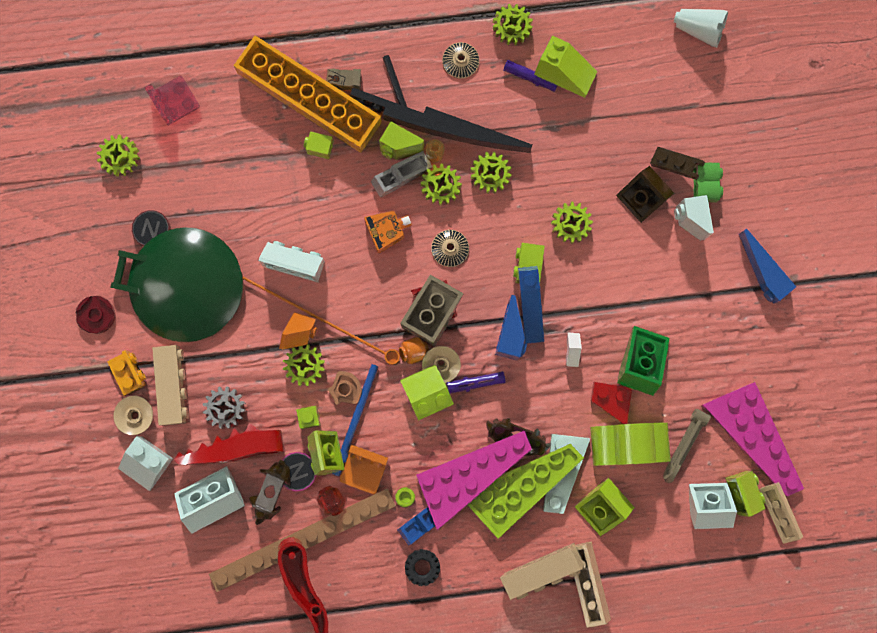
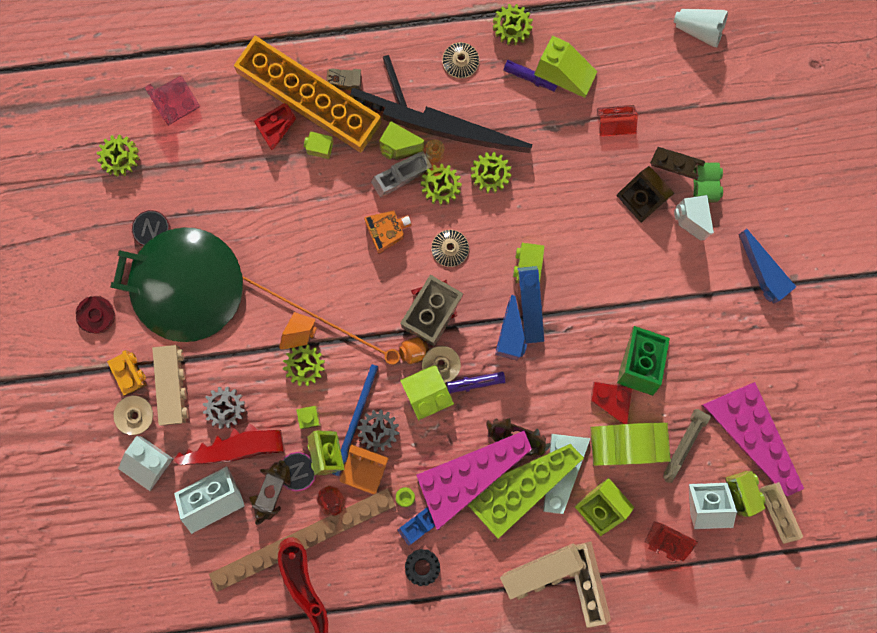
light aqua slope [258,241,325,282] -> none
nougat animal [327,371,362,405] -> none
lime gear [551,202,593,244] -> none
white piece [566,333,582,367] -> none
none -> red wing [254,103,296,151]
none -> dark grey gear [357,409,399,451]
none -> clear red panel [597,105,638,136]
none -> clear red slope [644,521,698,562]

